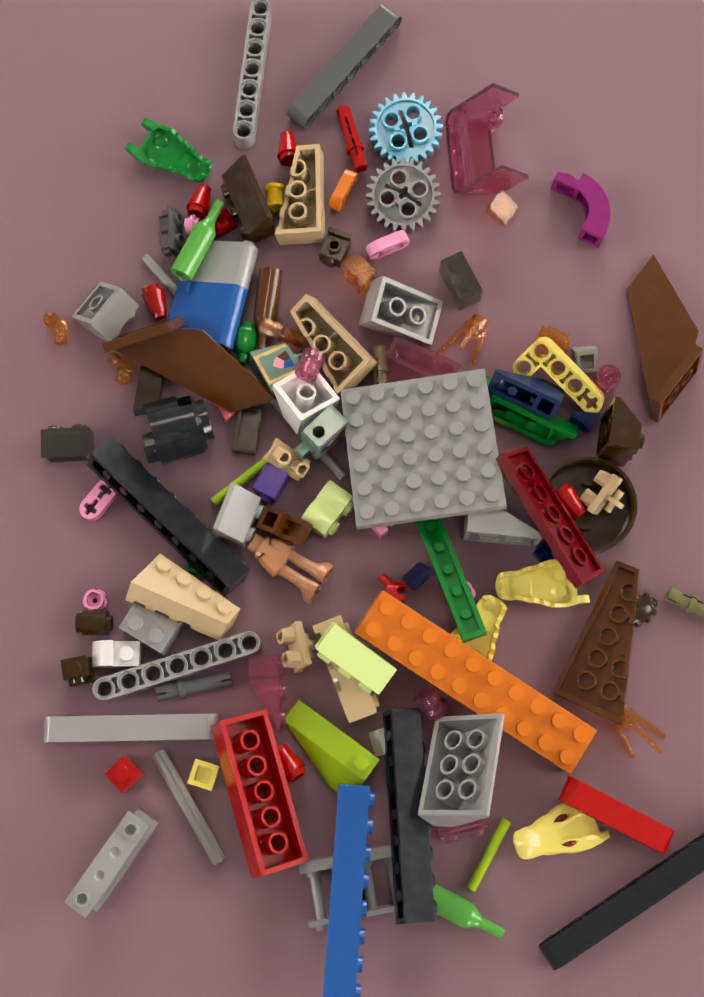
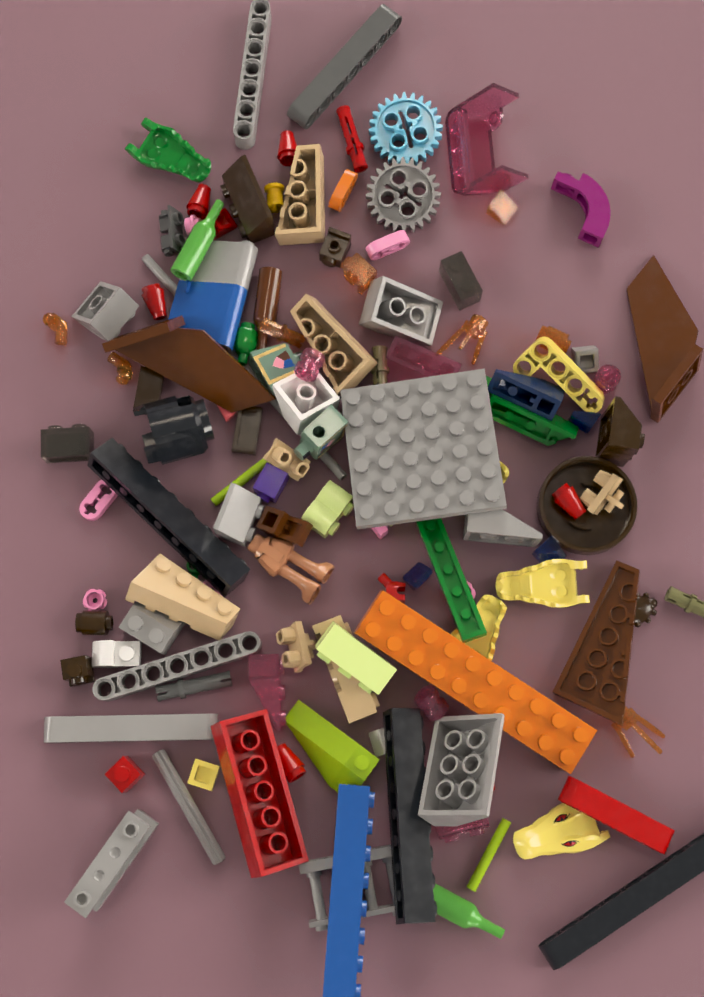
dark red plate [496,446,606,588] -> none

